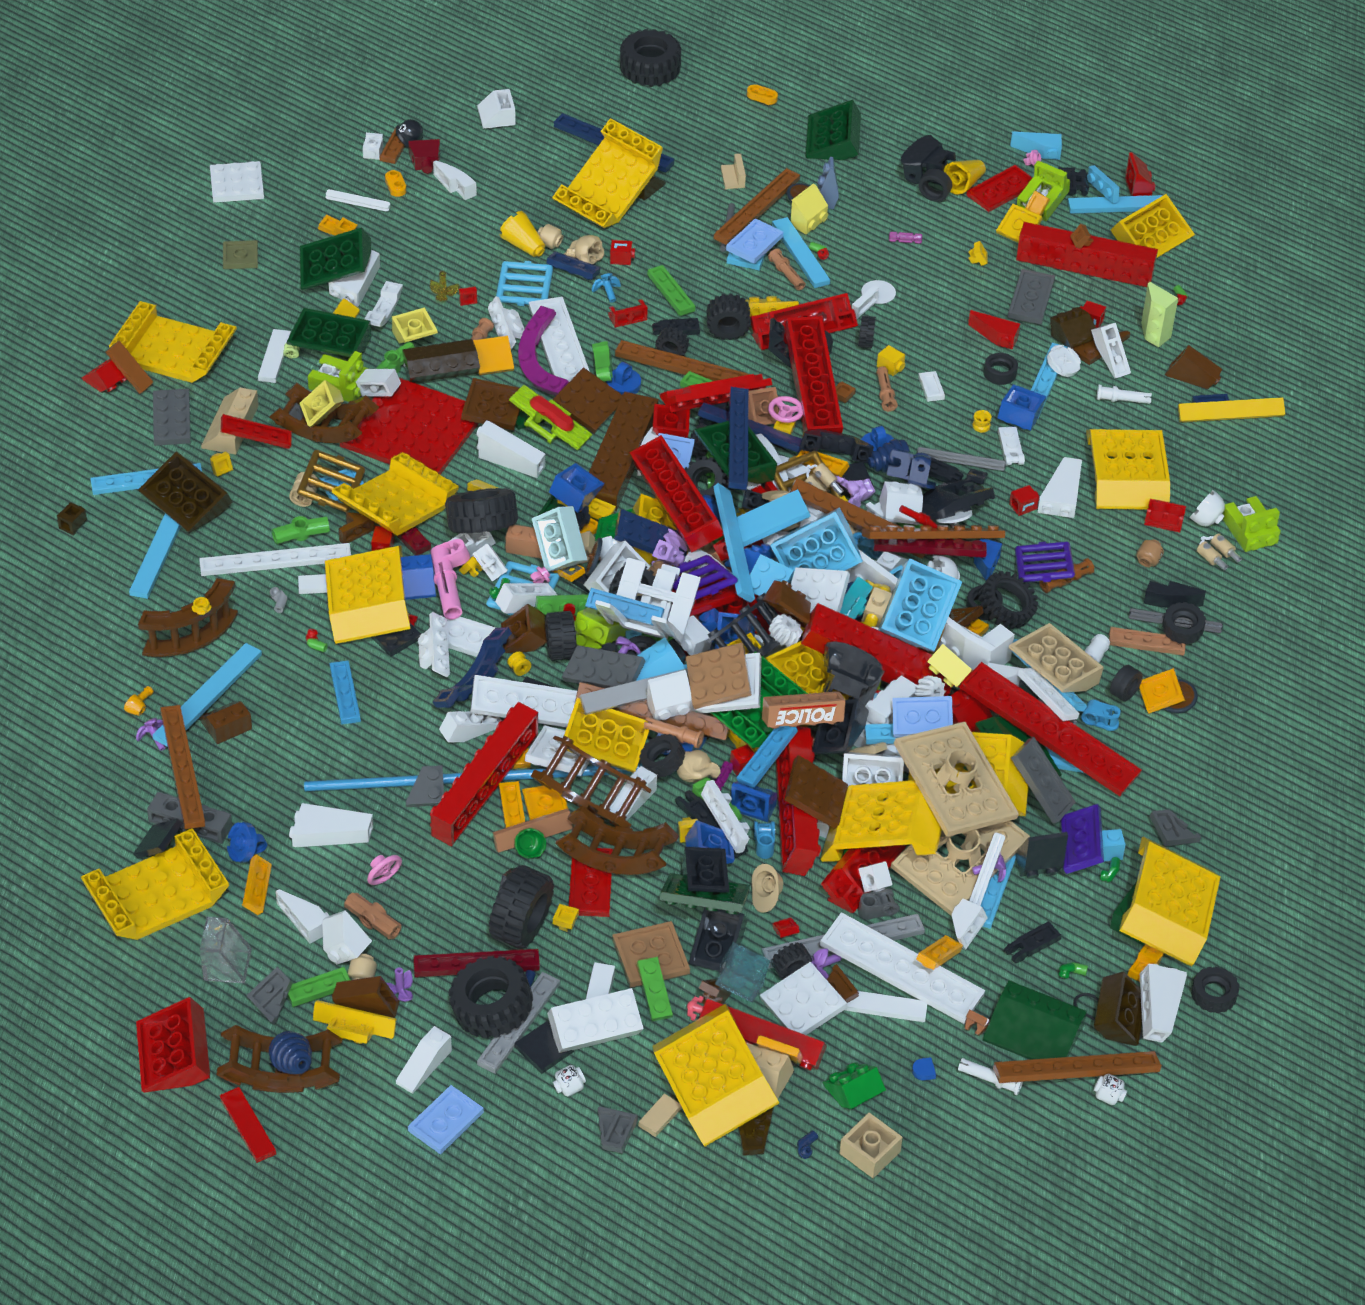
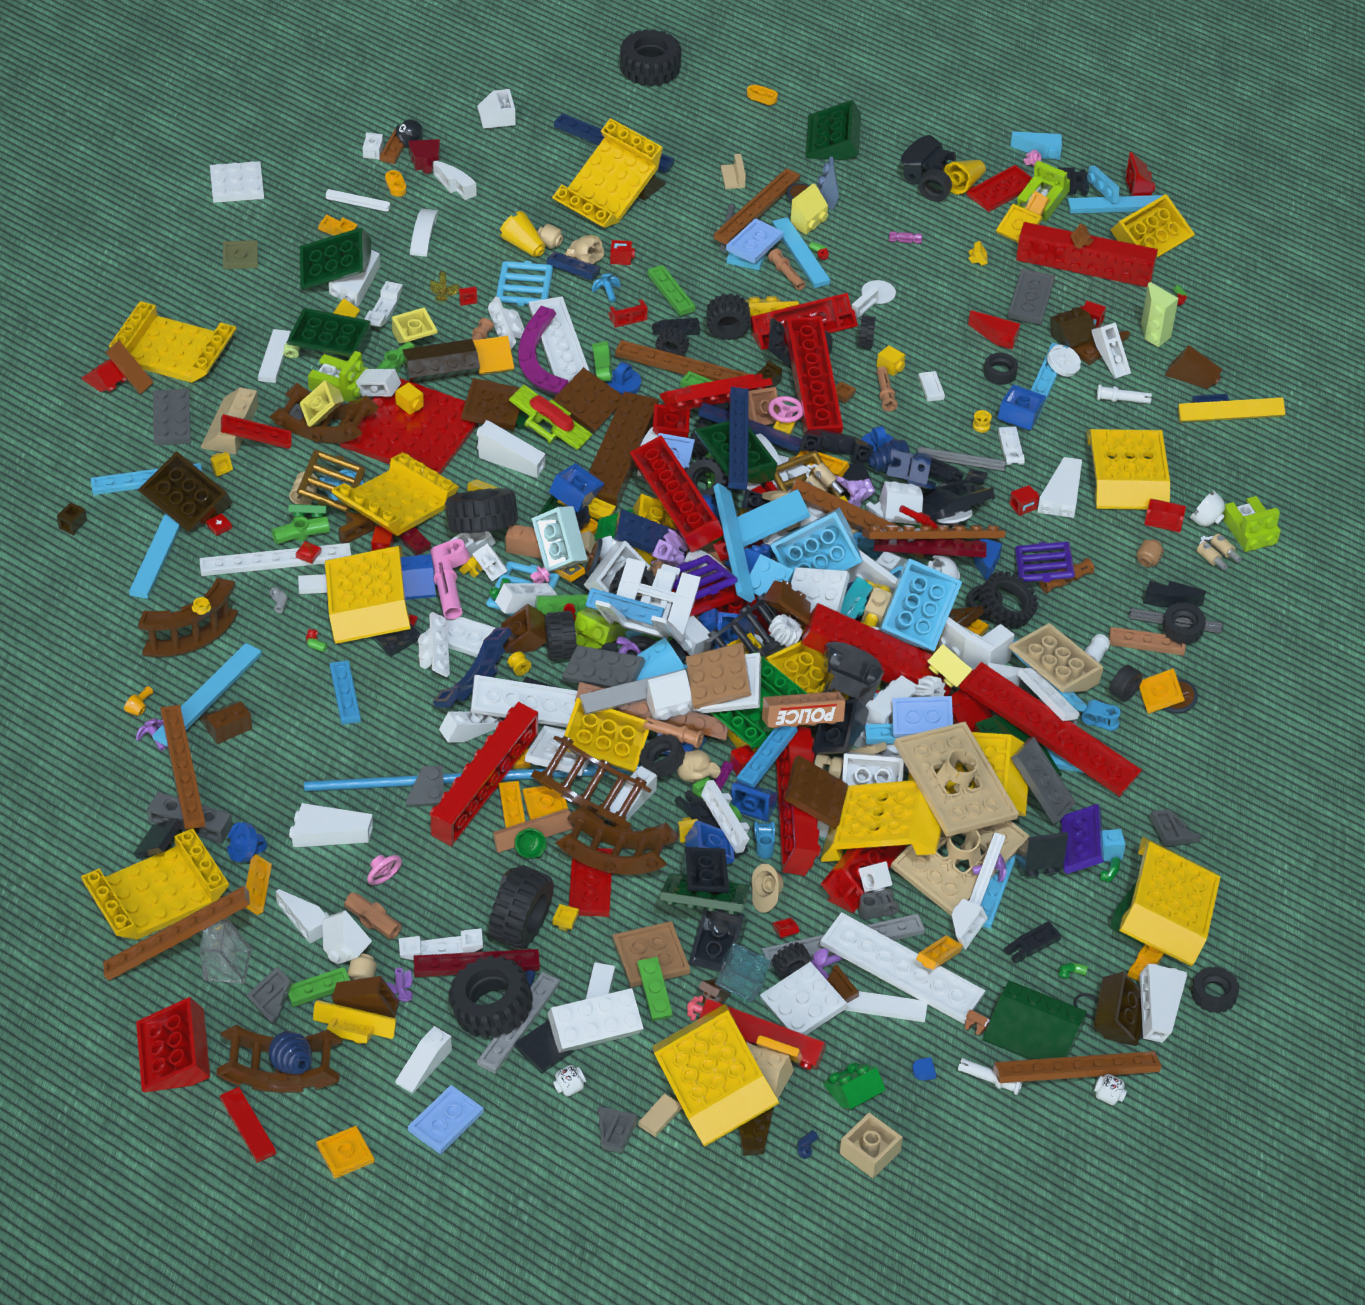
none -> dark orange plate [103,886,250,980]
none -> red tile [206,513,232,536]
none -> plate [288,504,330,517]
none -> red tile [295,541,322,564]
none -> light orange tile [316,1126,374,1179]
none -> yellow brick [395,383,424,414]
none -> white slope [399,928,483,960]
none -> white slope [410,208,439,257]
none -> dark brown brick [755,361,782,388]
none -> tan wheel [814,754,844,779]

